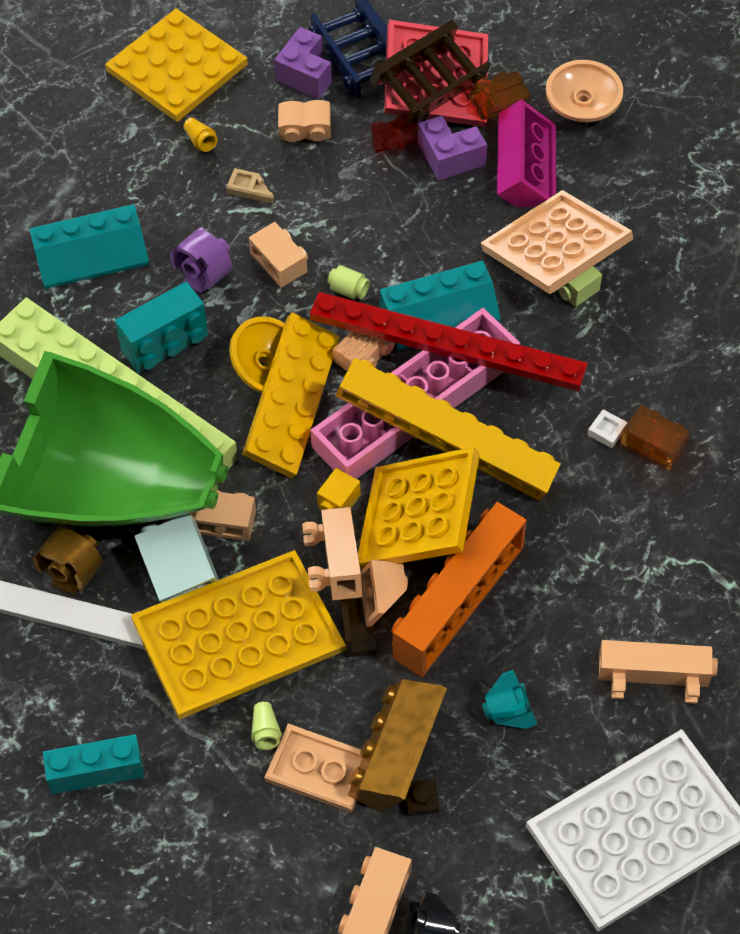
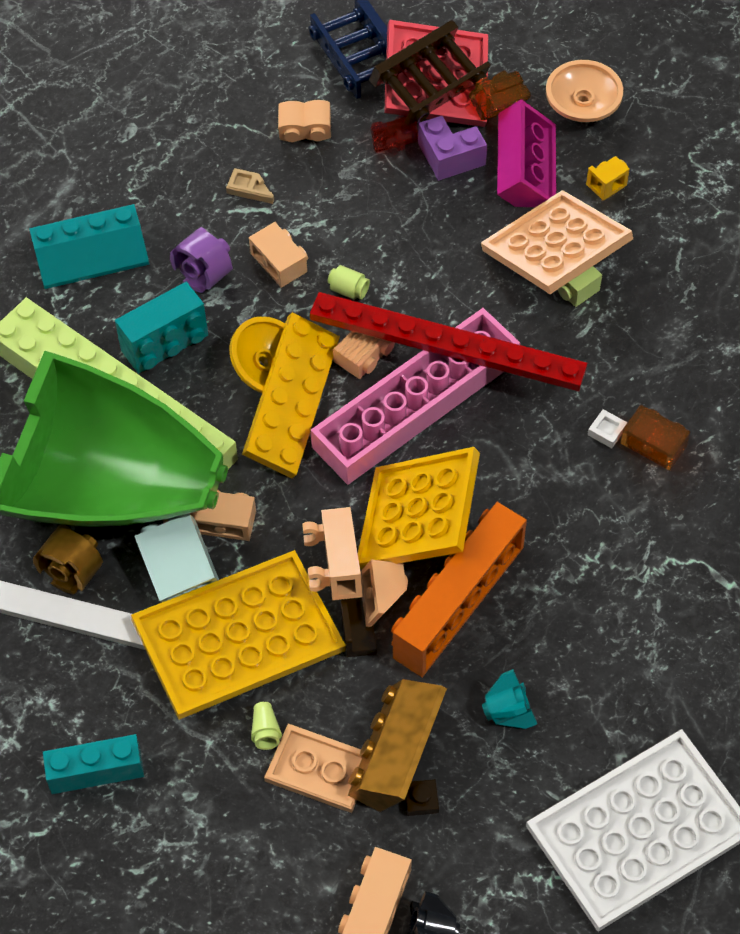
yellow plate [105,8,248,122] -> none
yellow cone [183,118,218,152] -> none
medium lavender brick [274,27,332,99] -> none
yellow brick [317,468,361,510] -> none
yellow brick [335,357,561,501] -> none
teal slope [380,260,501,351] -> none
light nougat brick [599,640,718,704] -> none
none -> yellow brick [586,156,630,201]

